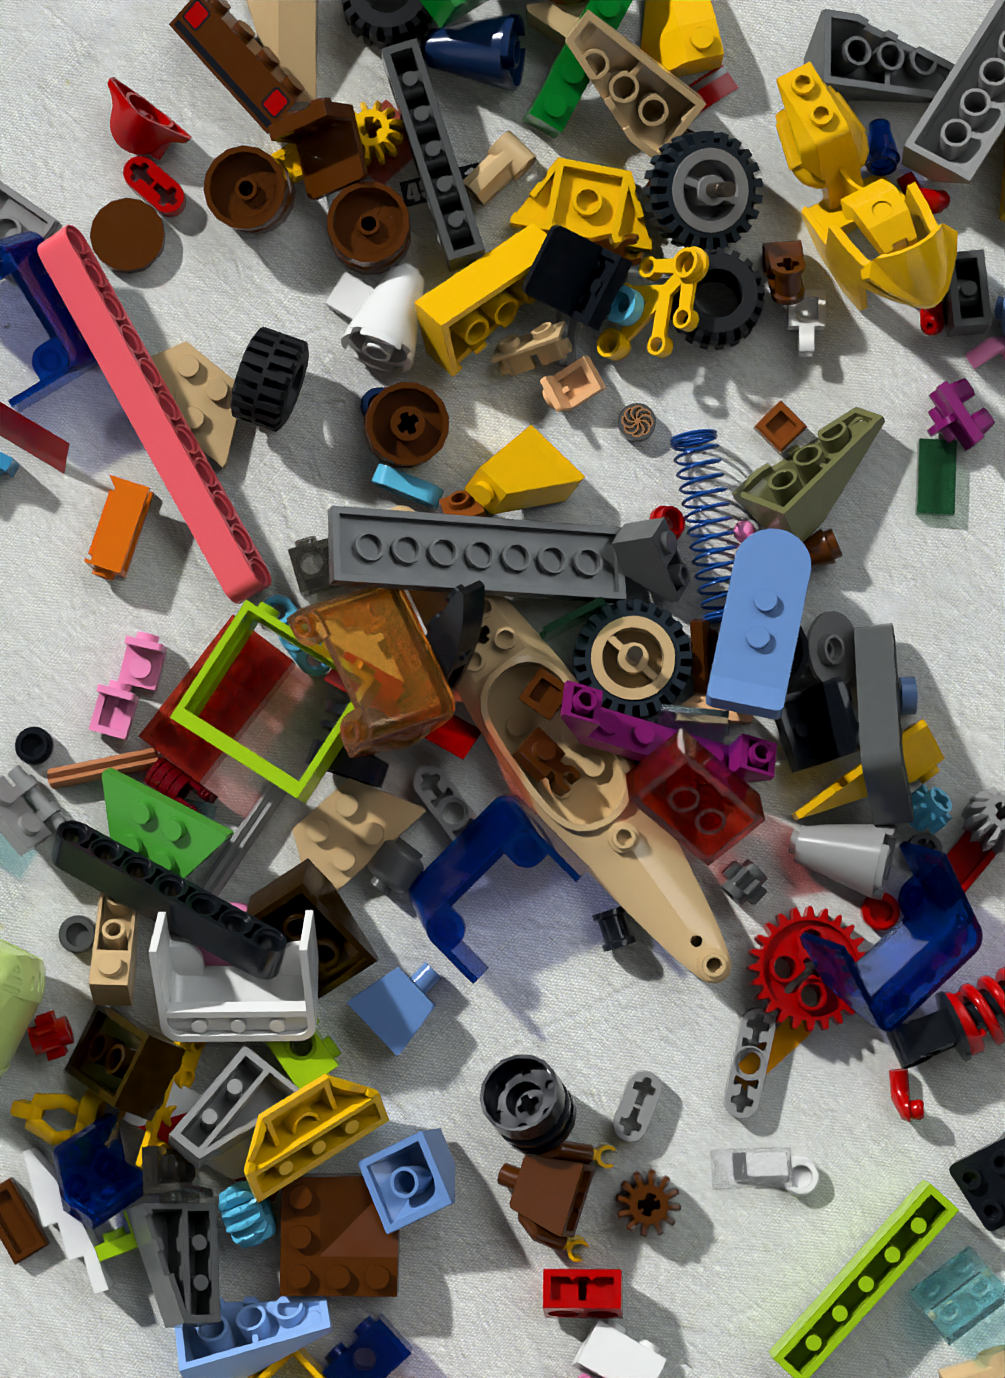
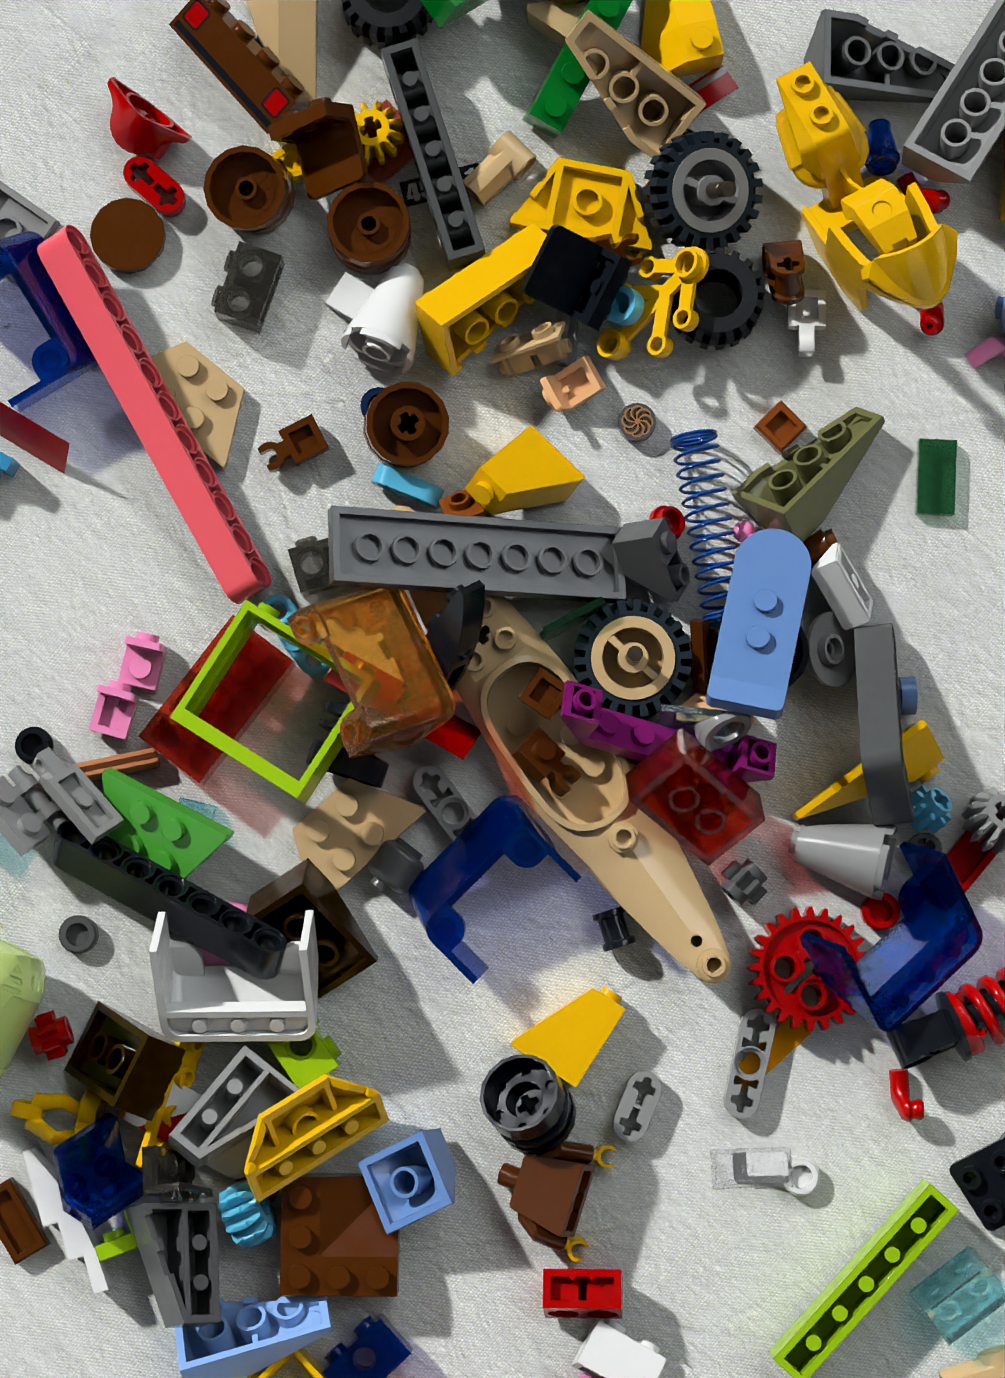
orange window [84,475,154,581] -> none
tan slope [89,892,139,1006] -> none
dark red hinge [143,757,219,814] -> none
light grey axle [199,781,287,897] -> none
black tyre [231,327,309,432] -> none
medium blue torso [347,962,442,1056] -> none
dark blue cone [420,14,526,91] -> none
reddish brown gear [615,1169,681,1237] -> none
black bracket [775,676,860,773] -> none
magenta hips [927,378,995,451] -> none
dark grey brick [943,249,992,337] -> none
none -> light grey hinge [31,747,124,845]
none -> clear smoke brick [211,241,285,334]
none -> reddish brown plate [258,414,330,473]
none -> yellow slope [511,985,626,1088]
none -> light grey piece [694,711,751,753]
none -> white slope [811,542,873,630]

